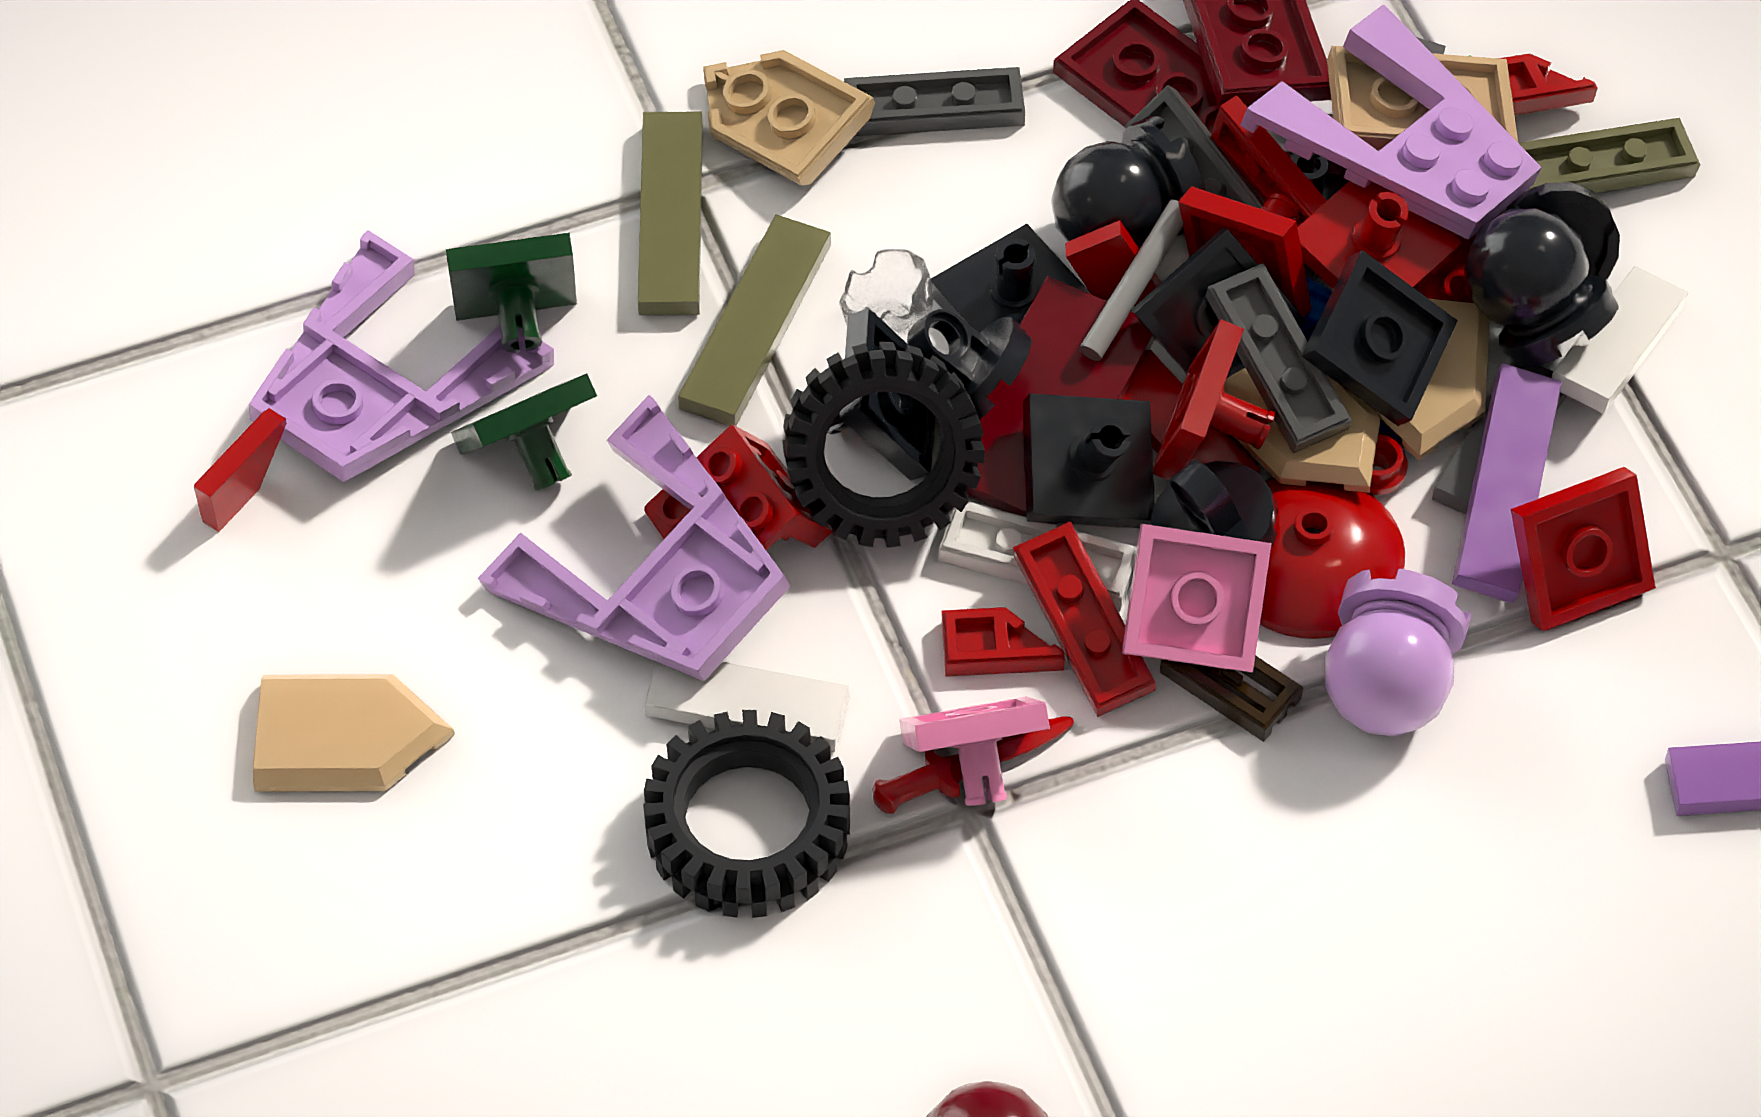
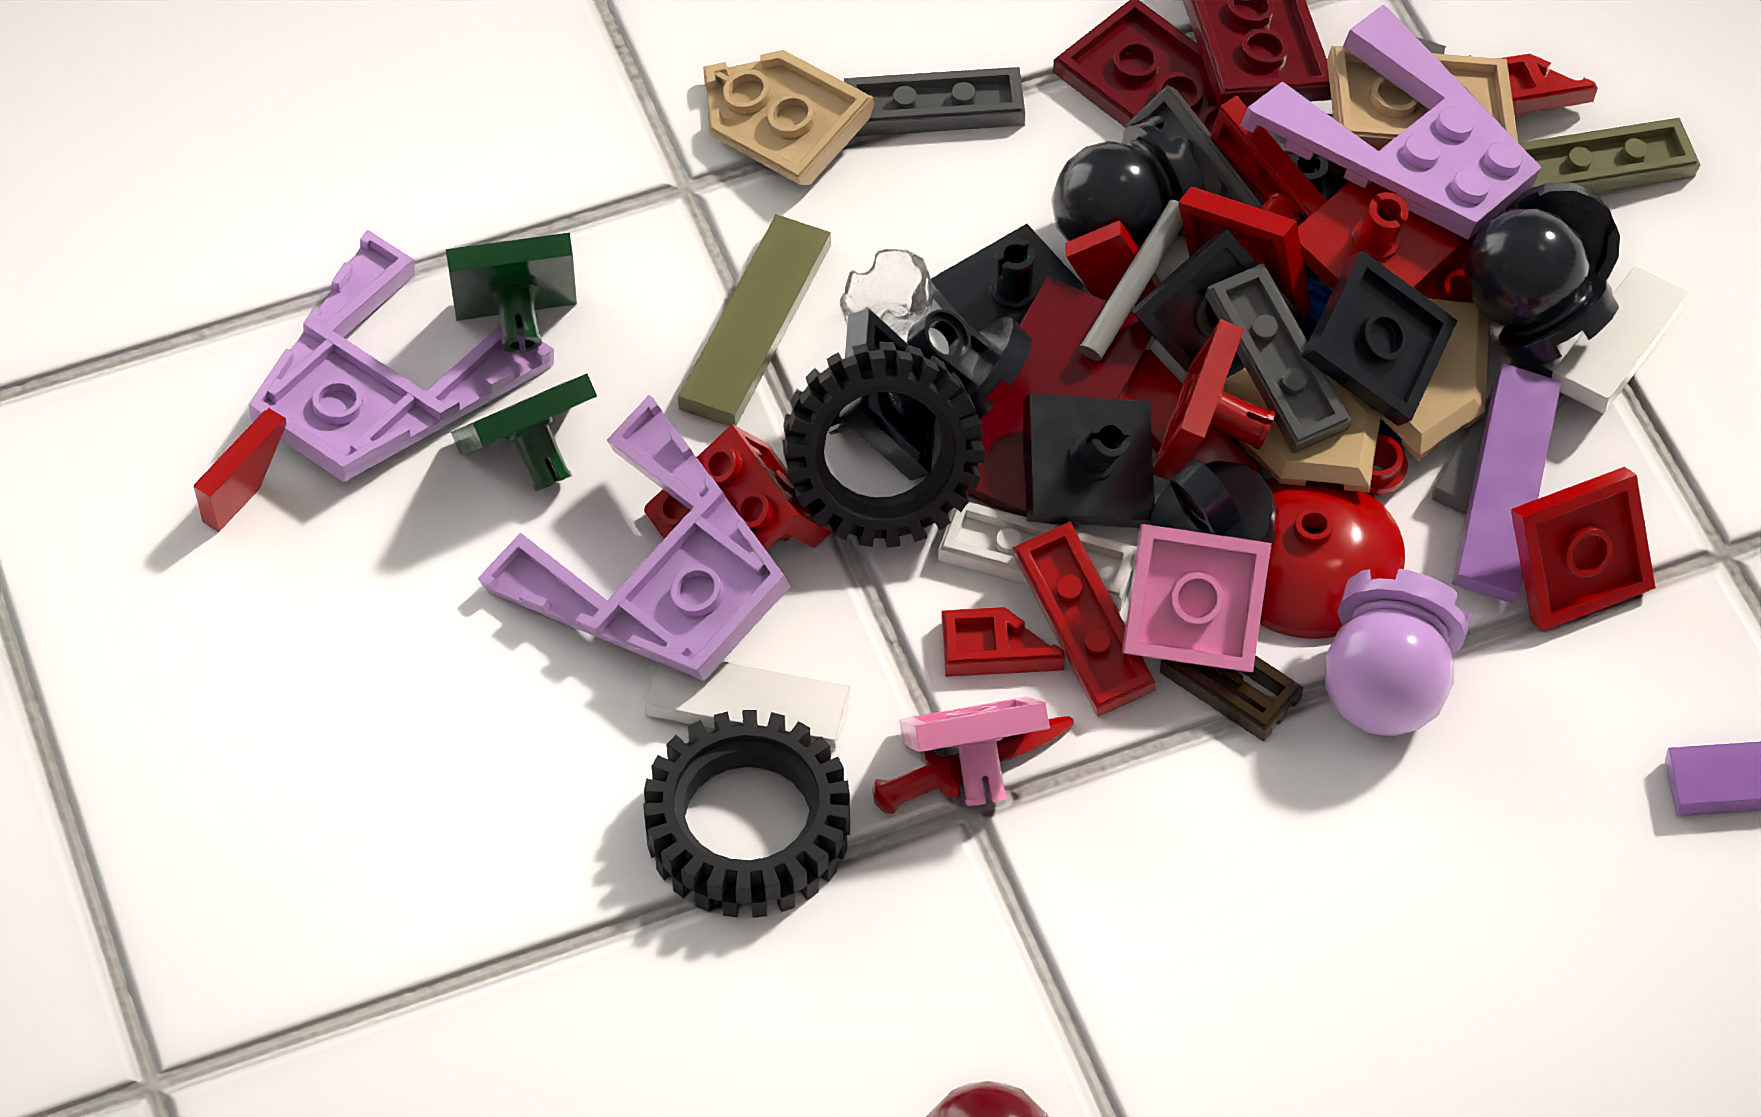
tan tile [253,674,455,792] -> none
olive tile [638,111,703,315] -> none

